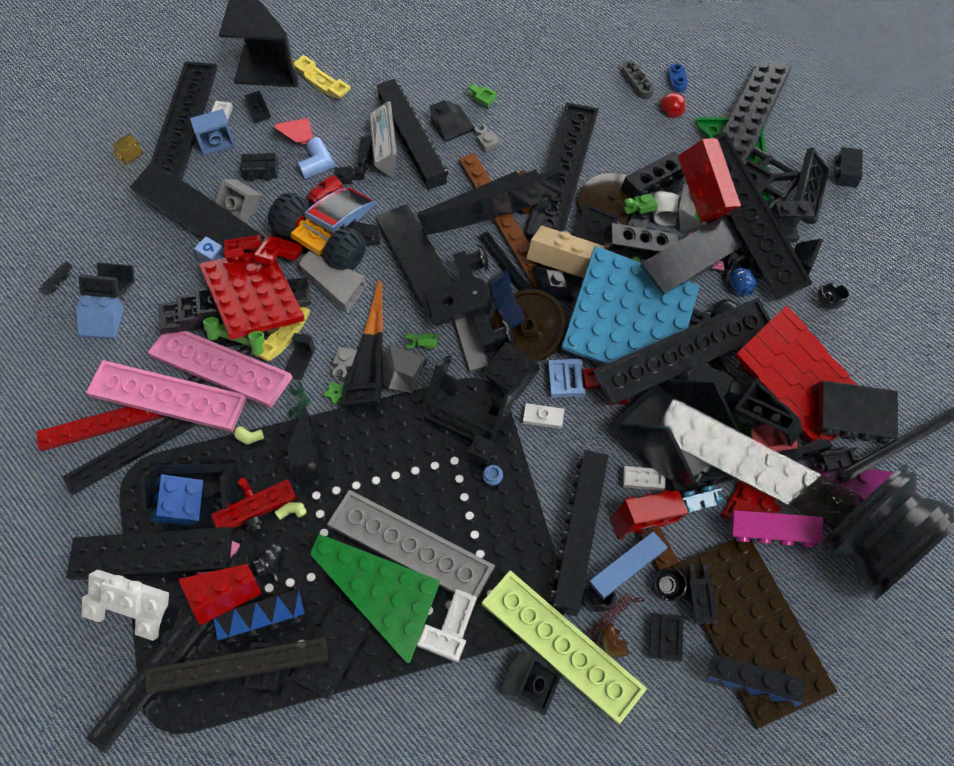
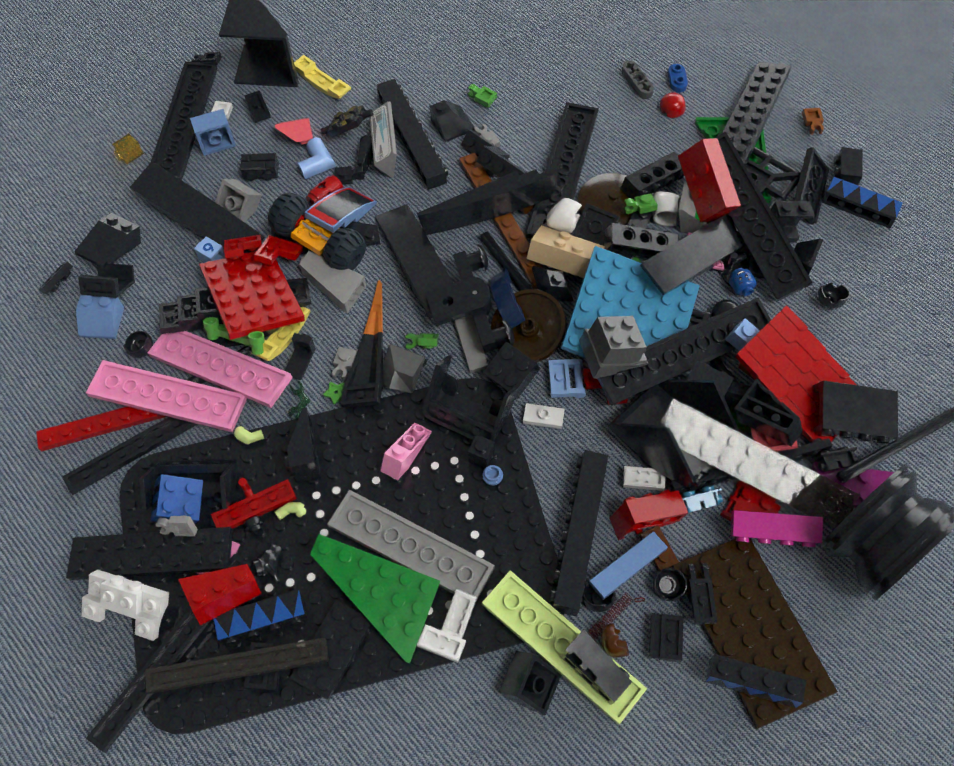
none -> black slope [74,212,141,268]
none -> black hair [123,331,153,358]
none -> light grey plate [156,516,198,536]
none -> black plate [191,51,222,65]
none -> black plate [321,105,374,138]
none -> bright pink slope [381,423,432,480]
none -> black bracket [461,129,527,177]
none -> white piece [546,198,582,234]
none -> black wedge [560,629,632,705]
none -> dark grey piece [579,316,648,378]
none -> light blue brick [725,319,760,351]
none -> dark orange plate [802,108,824,135]
none -> black brick [822,177,903,229]

